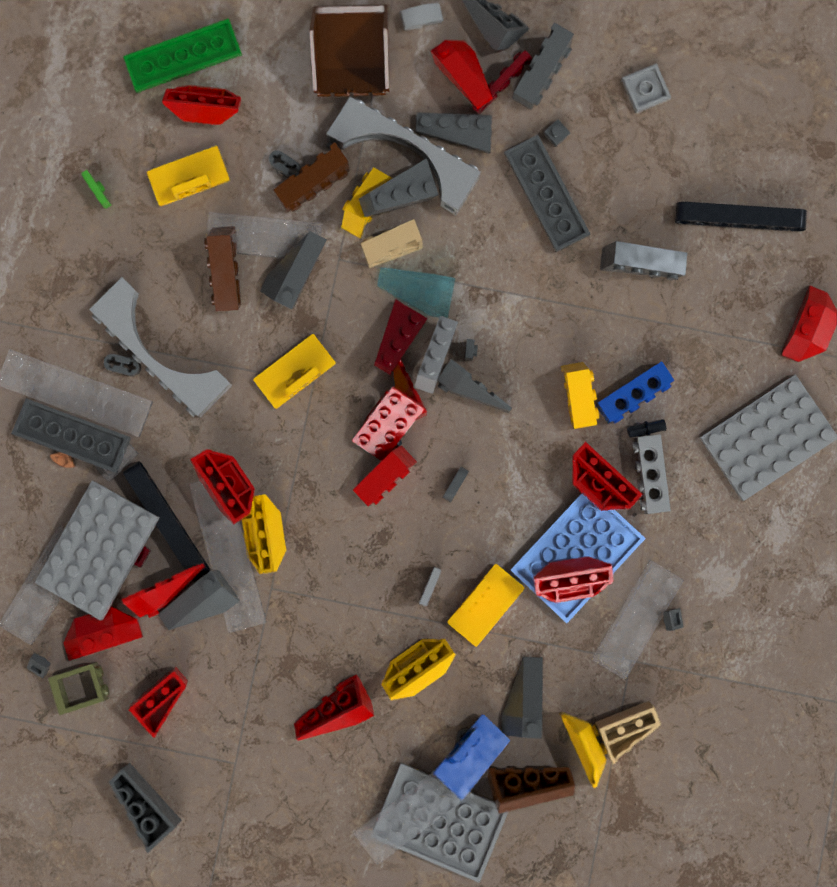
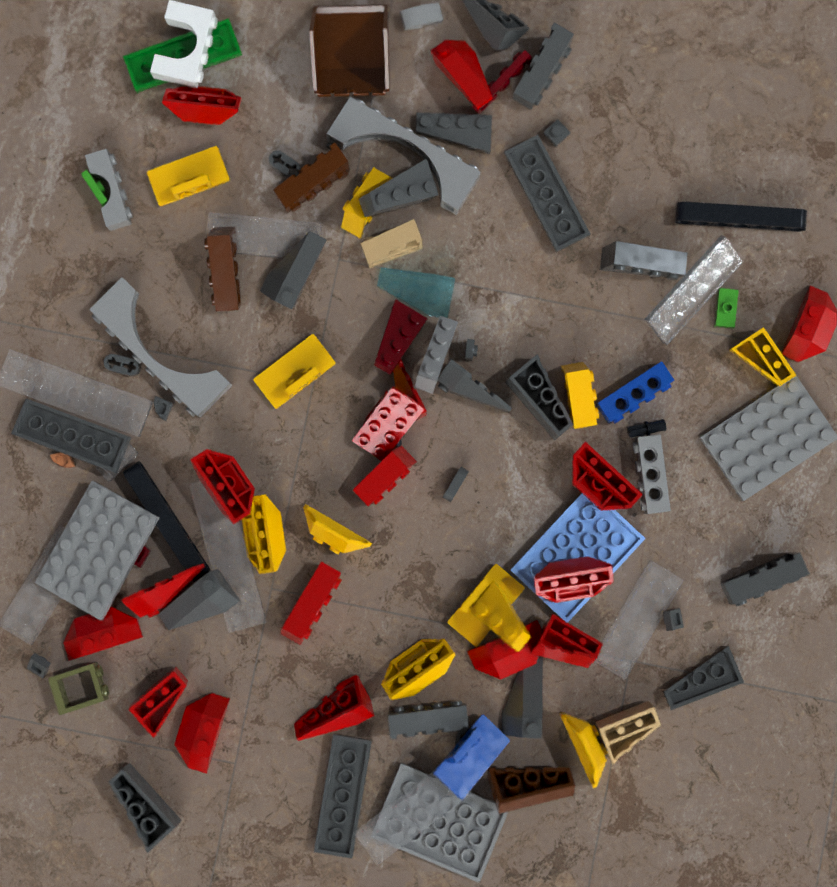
light grey tile [419,567,441,606] -> none
light grey tile [621,63,671,113] -> none
none -> light grey arch [85,149,133,231]
none -> white arch [150,0,218,89]
none -> dark grey tile [154,396,174,421]
none -> red wedge [174,693,230,774]
none -> red wedge [281,561,342,646]
none -> yellow wedge [303,504,372,555]
none -> dark grey plate [314,734,372,859]
none -> dark grey wedge [388,701,469,740]
none -> red wedge [467,620,542,680]
none -> yellow wedge [469,581,531,652]
none -> dark grey wedge [505,354,573,440]
none -> red wedge [530,614,603,668]
none -> clear plate [644,235,743,345]
none -> dark grey wing [663,646,744,710]
none -> bright green plate [715,288,739,329]
none -> dark grey wedge [720,552,810,607]
none -> yellow wedge [730,327,796,386]

